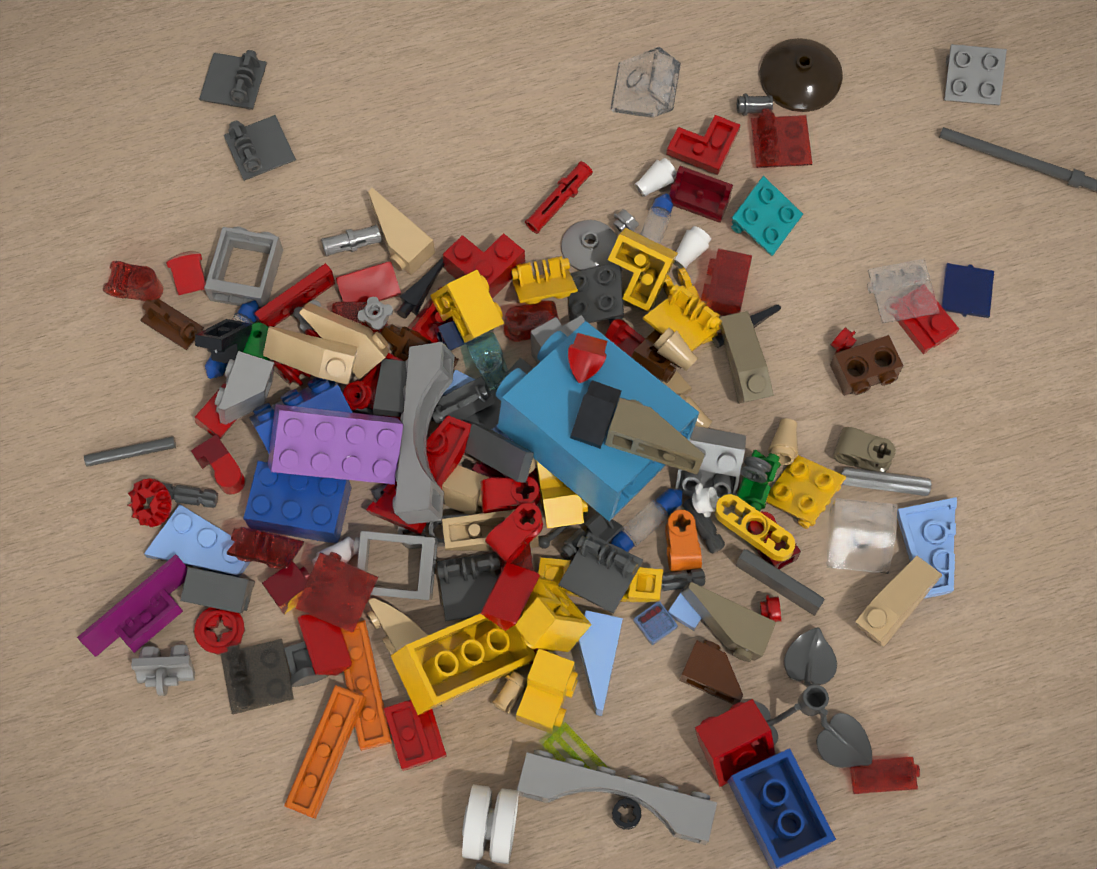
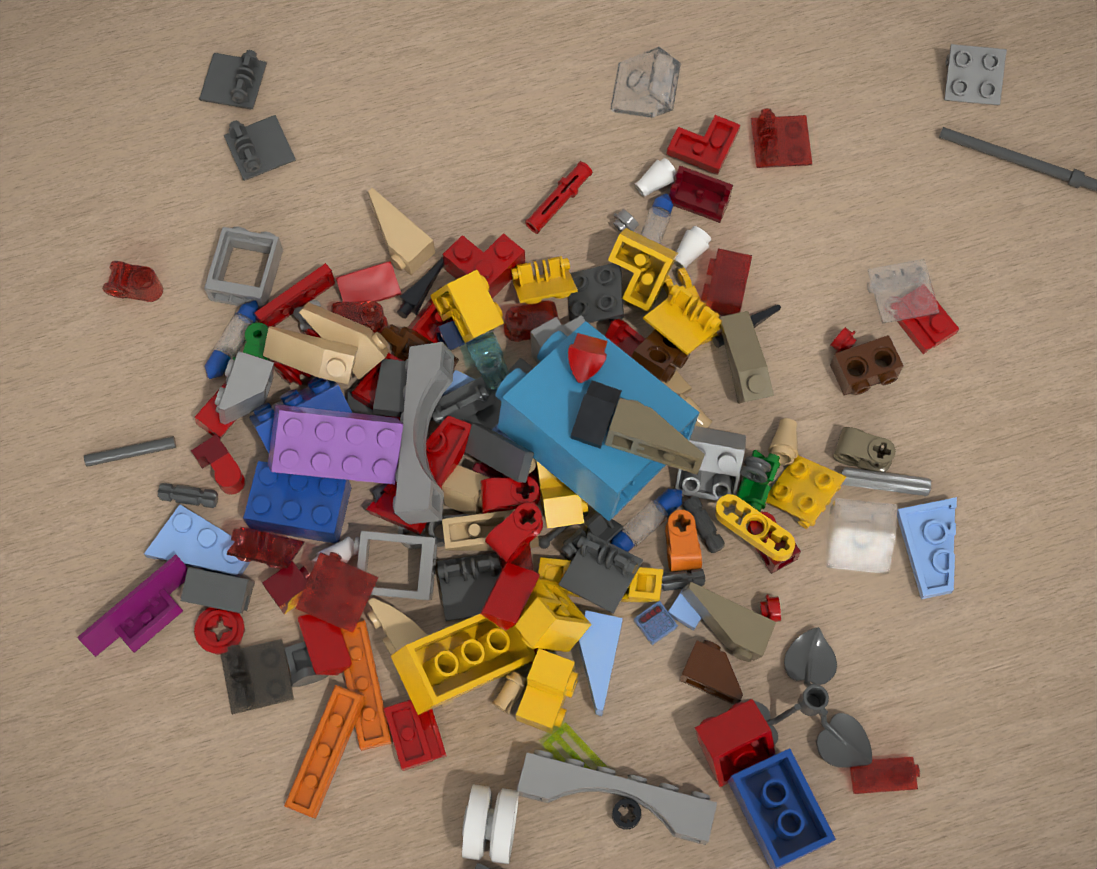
red gear [127,478,172,527] -> none
light grey hips [131,645,195,696] -> none
reddish brown hinge [140,298,204,351] -> none
red tile [166,251,206,295] -> none
black slope [195,319,252,364] -> none
light grey pin [321,225,382,257] -> none
red plate [343,381,372,410] -> none
light grey plate [358,297,393,330] -> none
light grey dish [562,220,617,271] -> none
tan cone [653,328,698,371] -> none
white plate [692,483,718,518] -> none
teal hinge [731,176,803,256] -> none
dark grey tile [736,549,825,616] -> none
dark grey pin [737,93,773,116] -> none
dark brown dish [760,38,843,112] -> none
tan slope [855,556,942,648] -> none
clear blue piece [941,263,994,318] -> none

